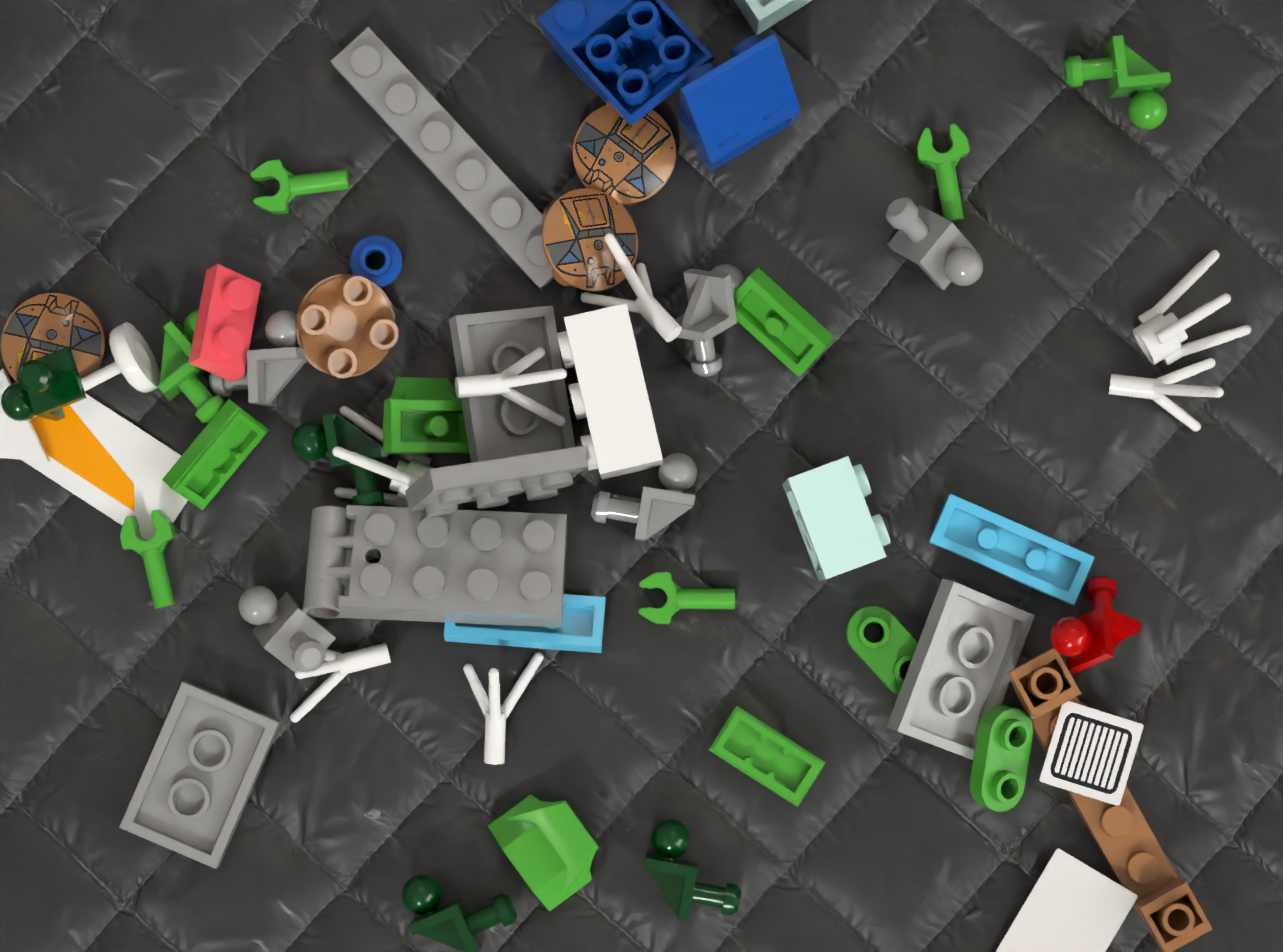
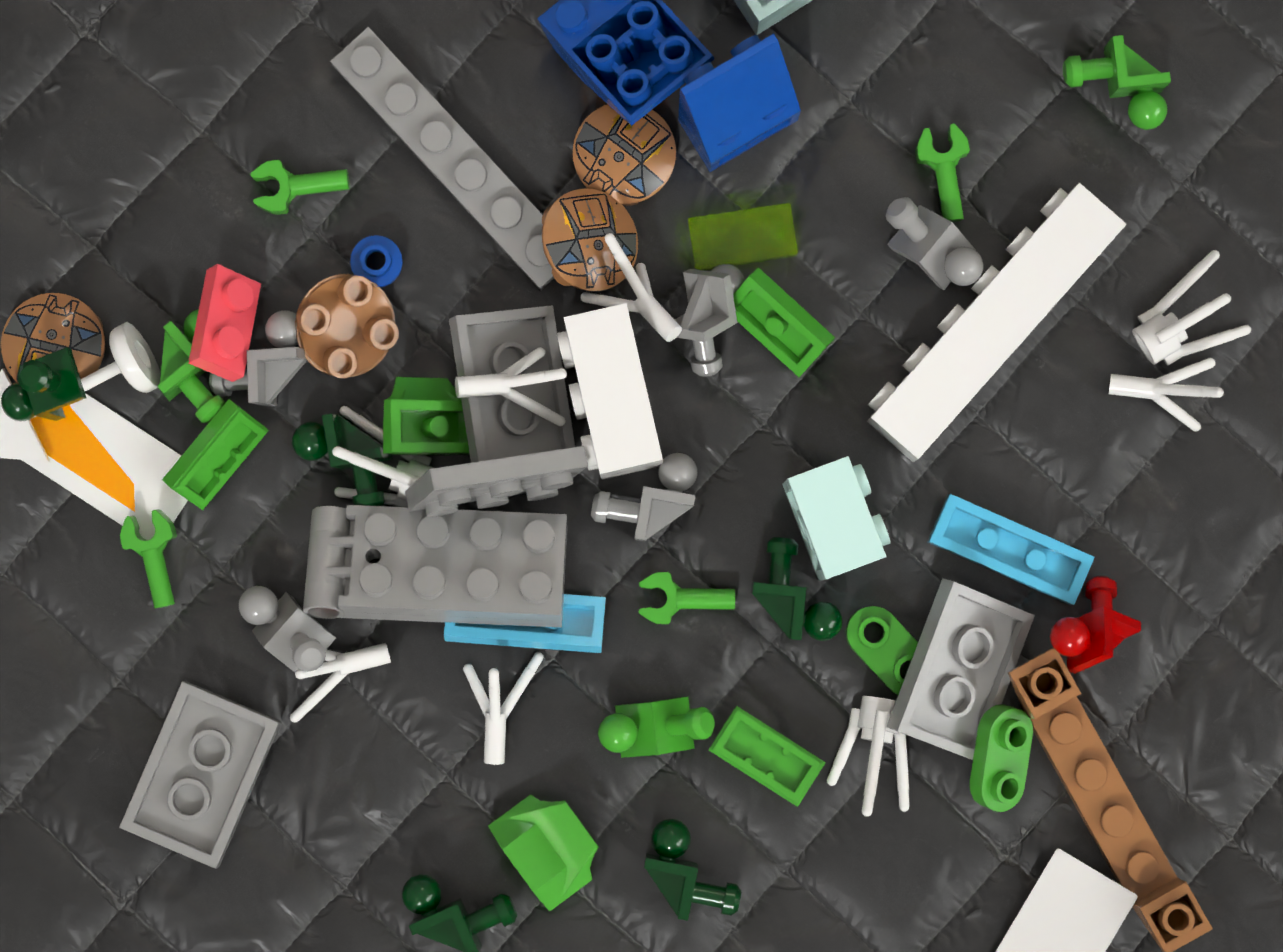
white sticker [1039,701,1144,806] -> none
none -> bright green piece [598,697,715,758]
none -> clear neon green tile [687,203,798,270]
none -> dark green piece [751,537,842,641]
none -> white plant [827,696,909,817]
none -> white brick [867,183,1127,462]

